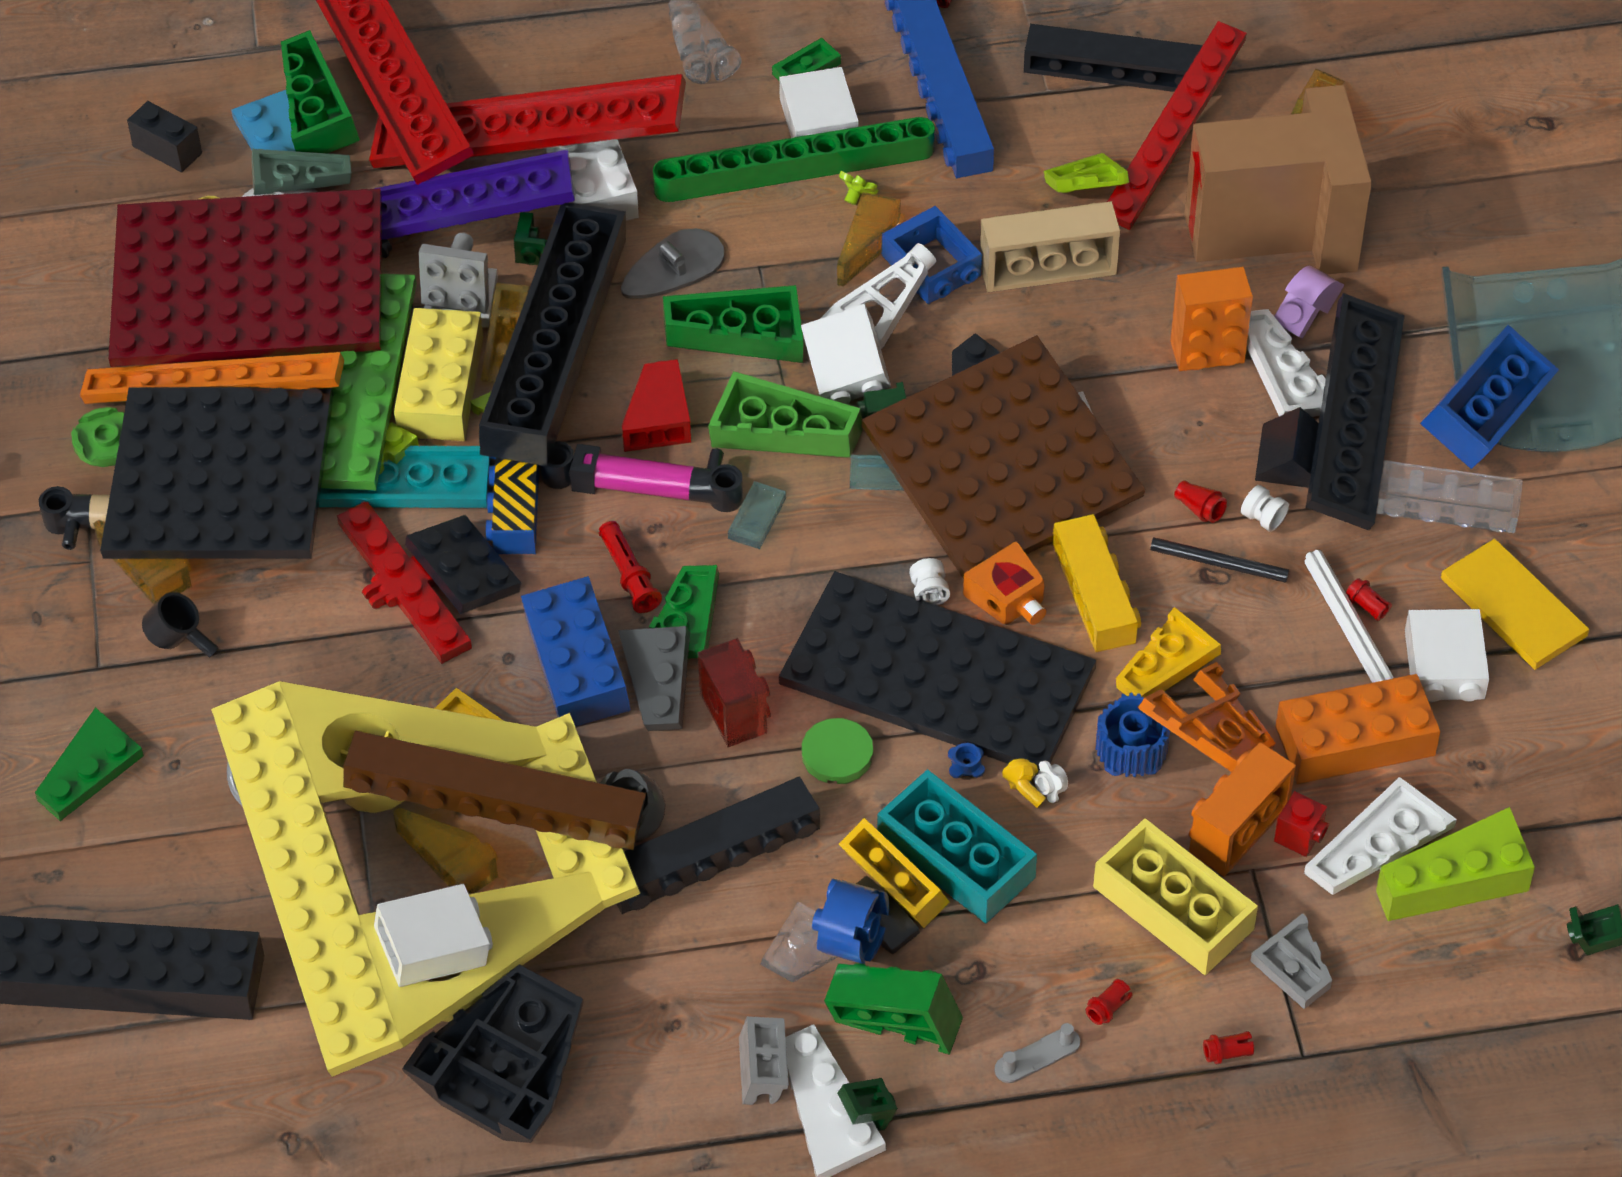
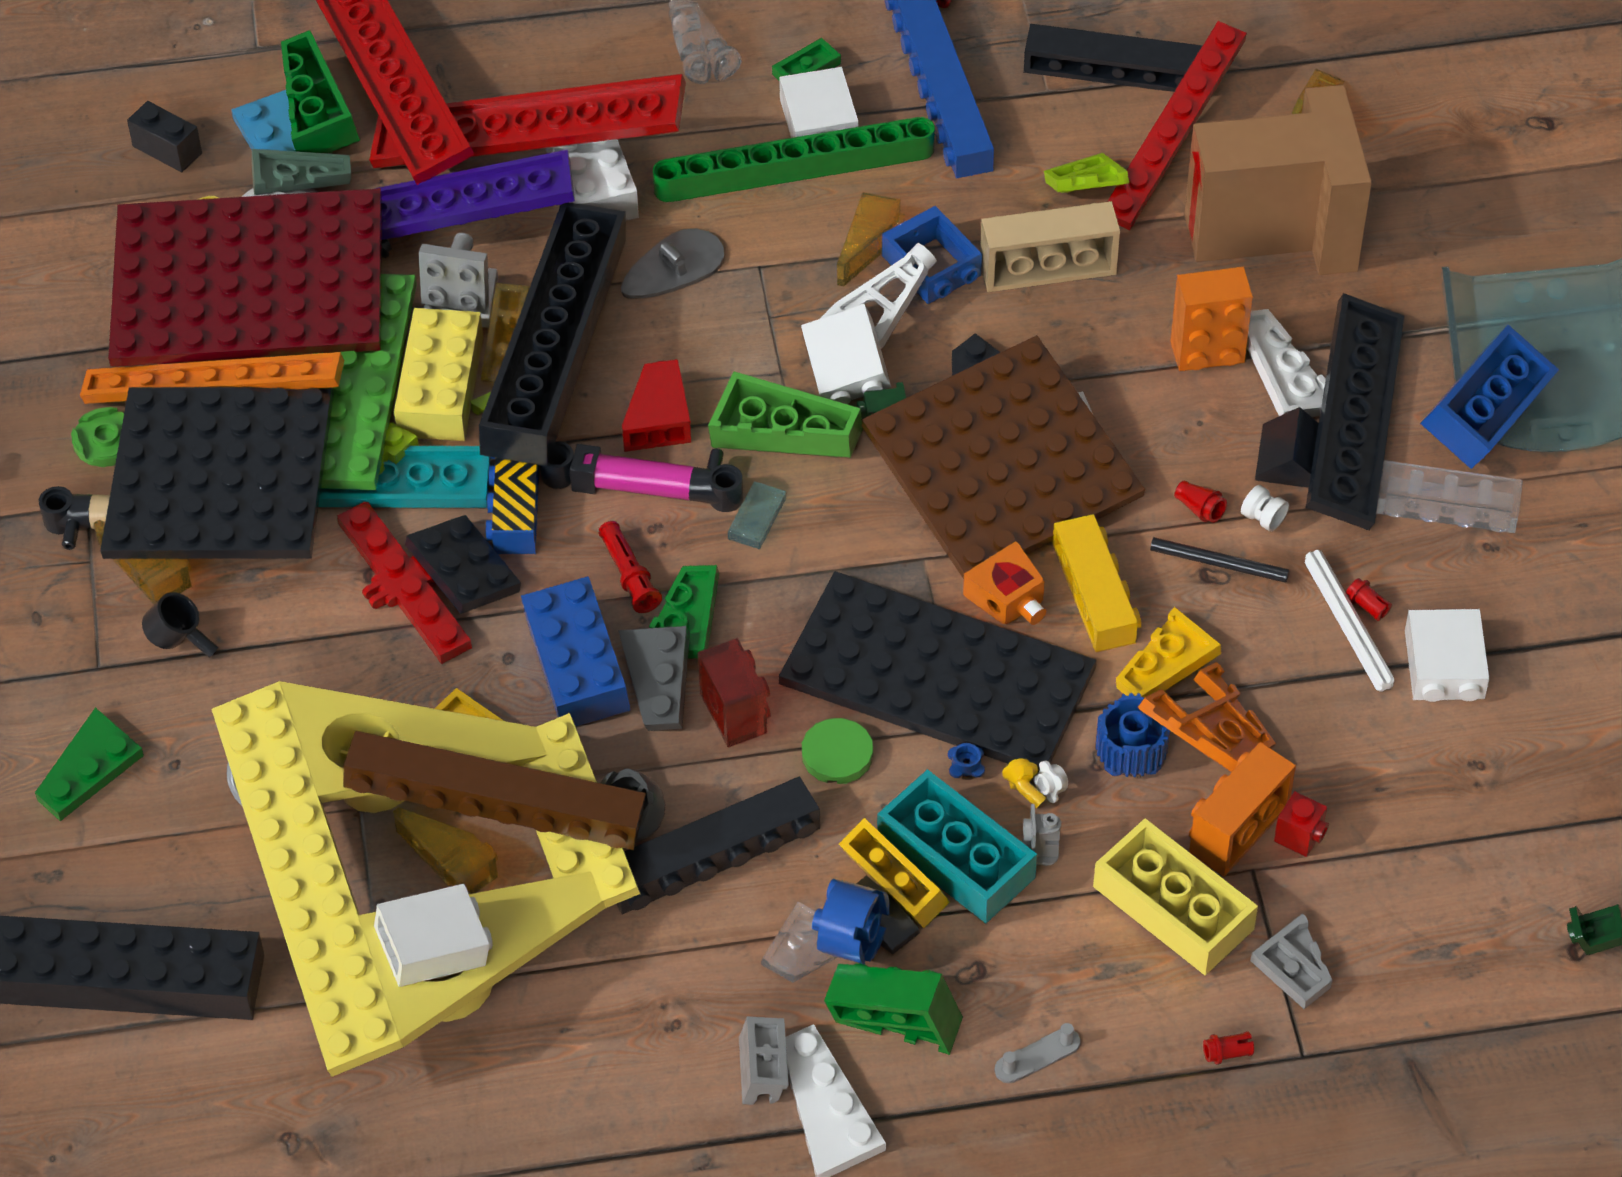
black wedge [402,964,584,1143] -> none
dark green bracket [514,212,547,265] -> none
green wedge [663,285,804,363] -> none
dark green bracket [837,1078,898,1131] -> none
lime plant [839,171,879,205] -> none
clear light blue tile [850,455,904,491] -> none
white wheel [909,558,950,606] -> none
red pin [1085,979,1133,1025] -> none
lavender brick [1274,266,1344,339] -> none
orange brick [1275,674,1440,784] -> none
white wing [1304,777,1457,895] -> none
lime wedge [1376,807,1535,921] -> none
yellow tile [1441,538,1589,670] -> none
none -> light grey hinge [1022,804,1061,866]

